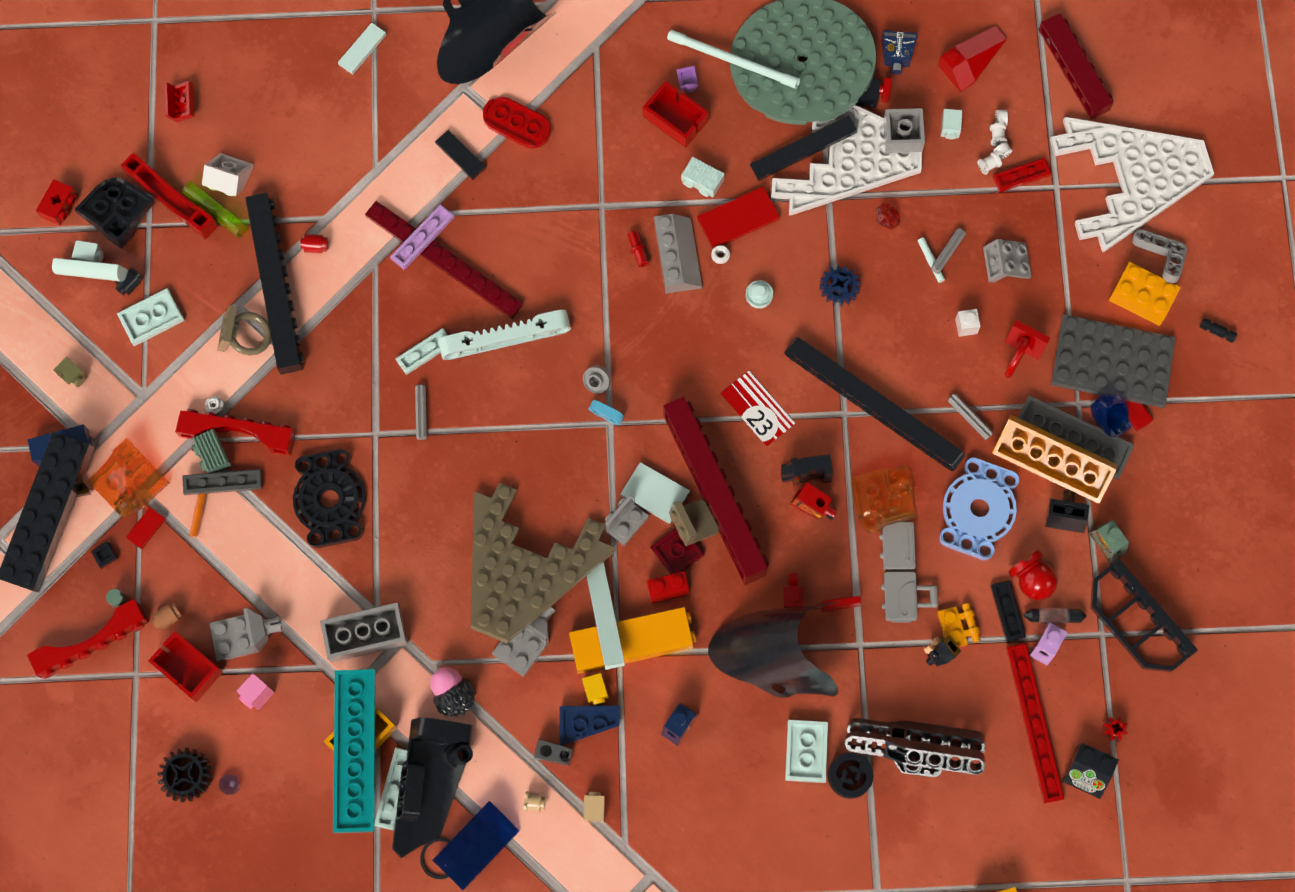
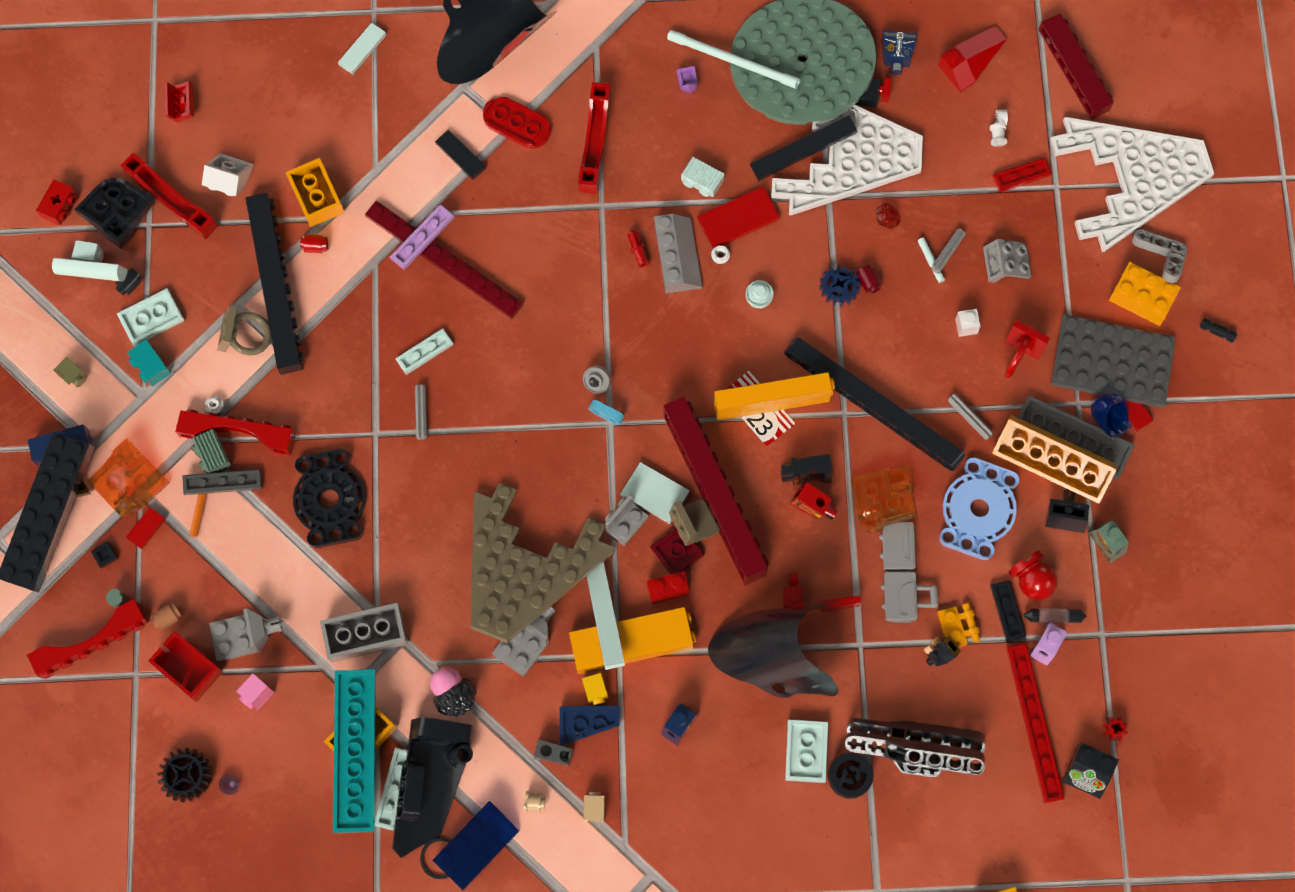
clear neon green brick [182,181,249,238] -> none
light aqua gear [438,310,571,360] -> none
red piece [642,81,709,148] -> none
light grey brick [883,108,925,153] -> none
light aqua brick [940,109,962,139] -> none
white connector [977,142,1012,175] -> none
black plate [1090,558,1198,672] -> none
none -> teal brick [127,339,171,386]
none -> light orange brick [285,158,344,228]
none -> red arch [578,82,611,194]
none -> light orange brick [714,372,835,421]
none -> dark red brick [857,265,882,294]

